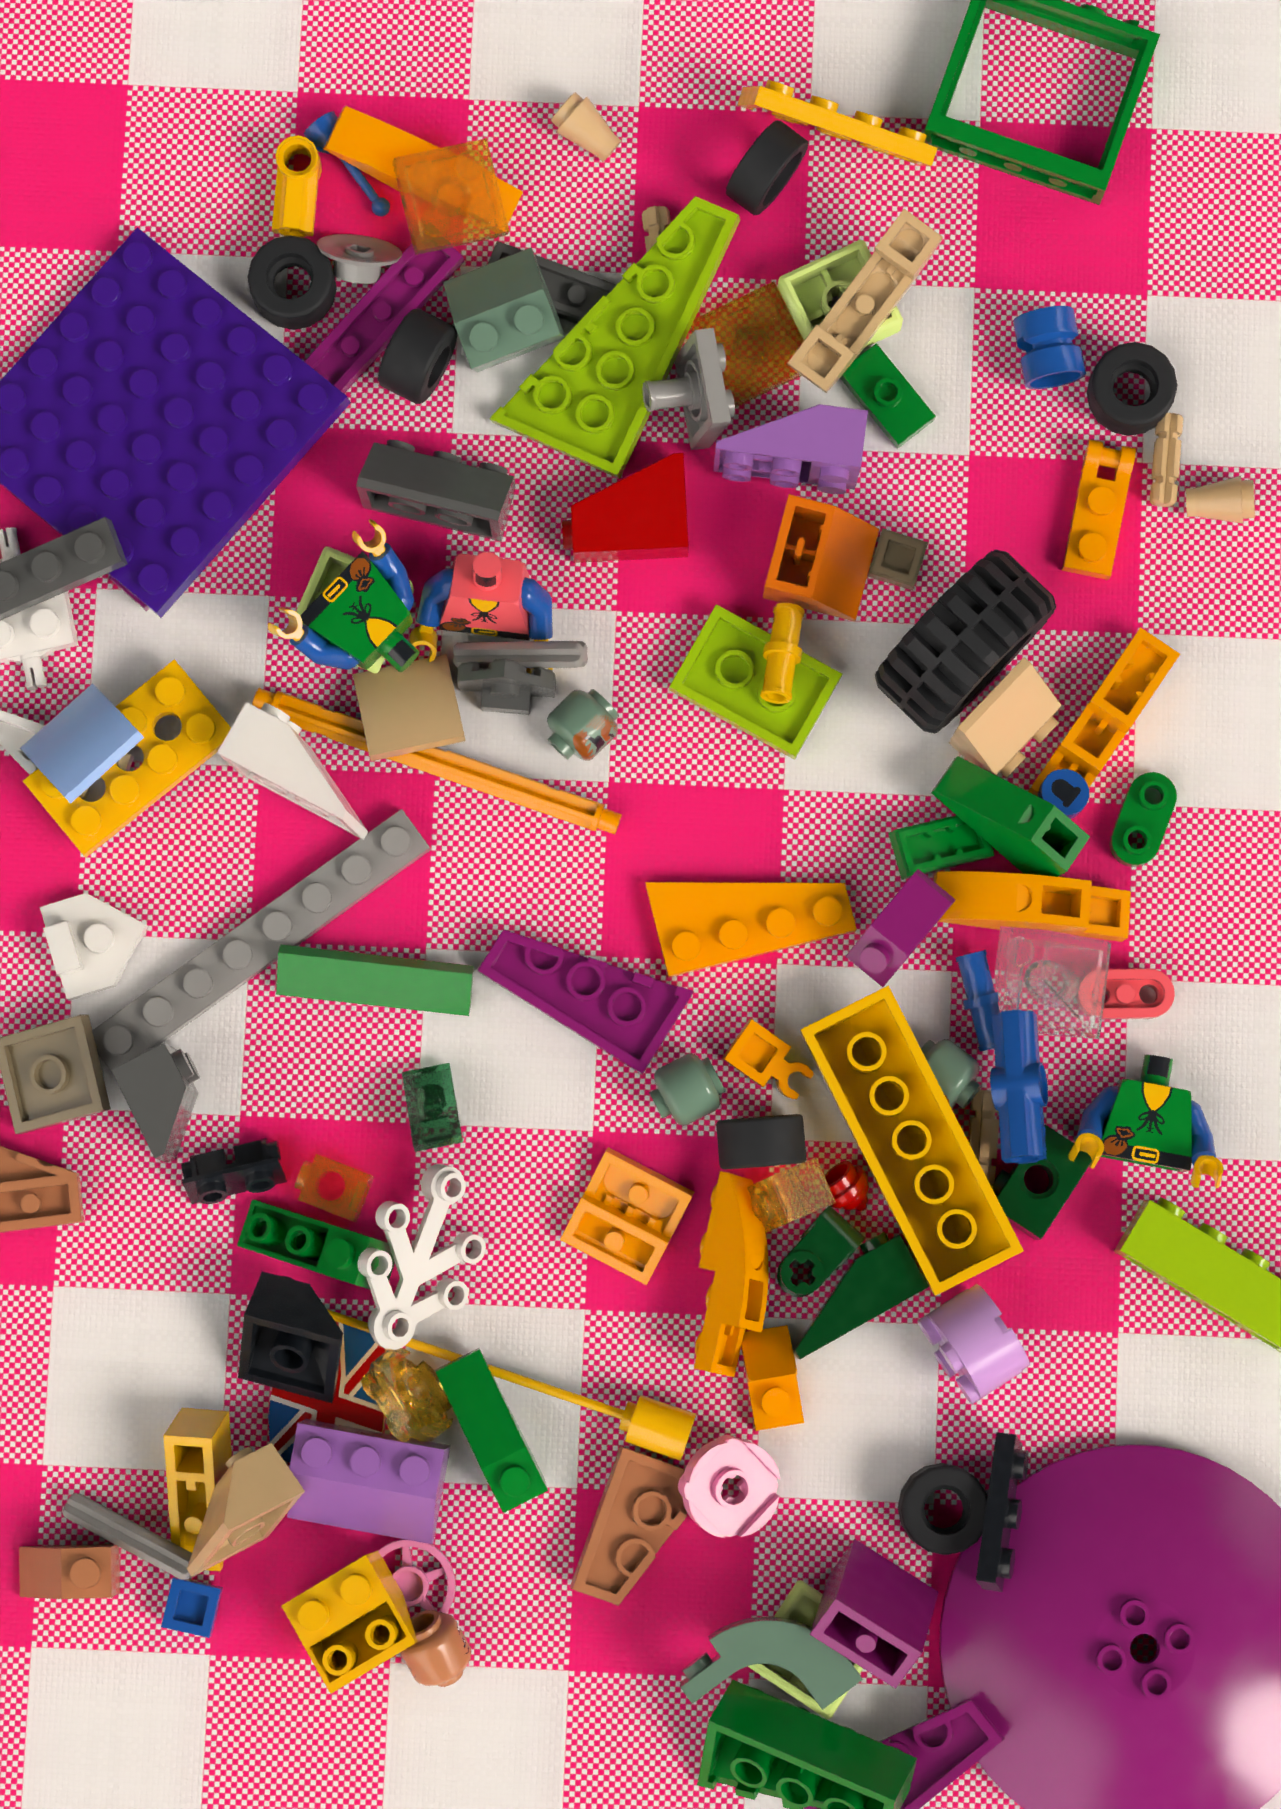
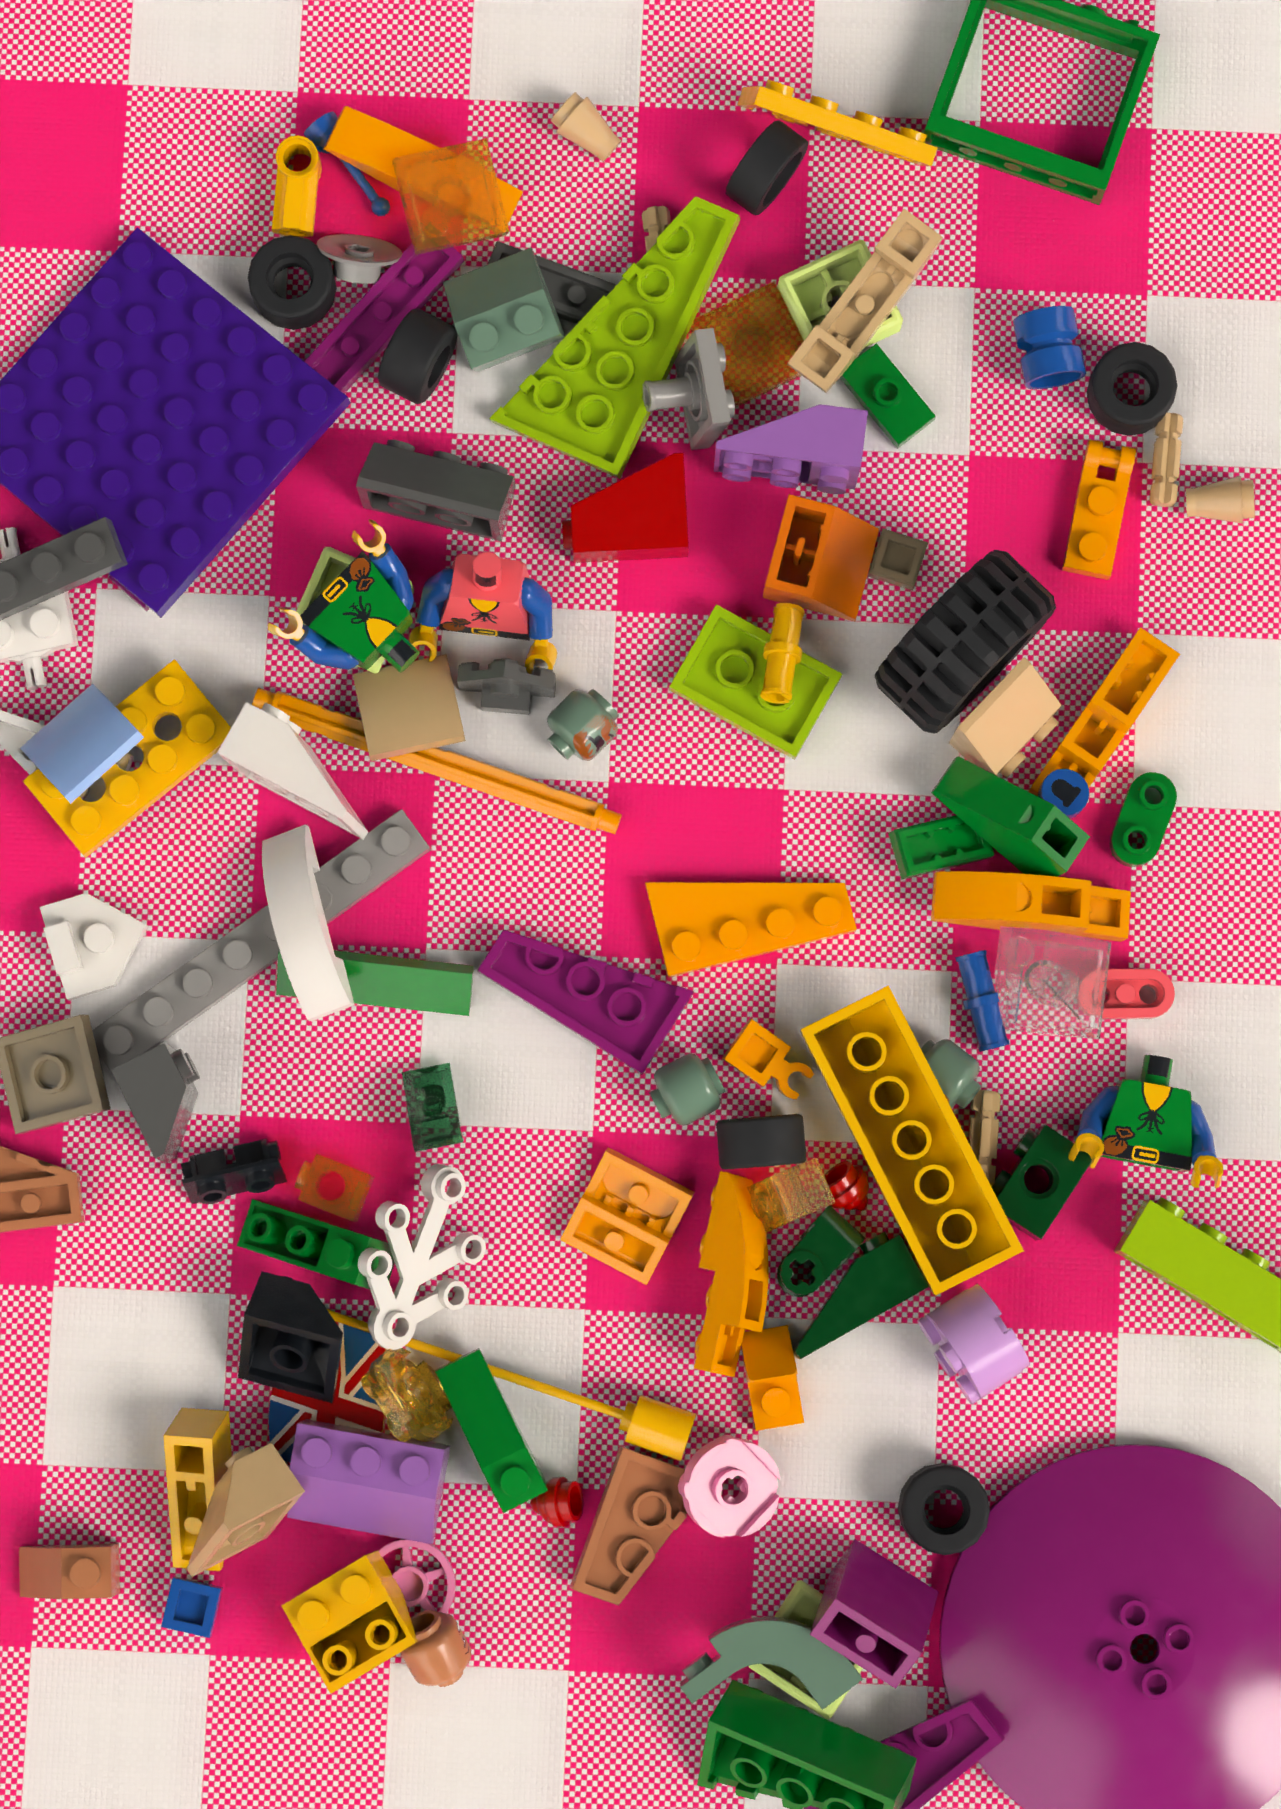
light grey axle [62,1493,192,1580] -> none
light grey axle [453,641,588,668] -> none
magenta slope [845,869,956,987] -> none
black plate [976,1432,1029,1592] -> none
blue piece [990,1010,1048,1164] -> none
none -> white slope [262,825,355,1021]
none -> red plate [530,1477,584,1527]

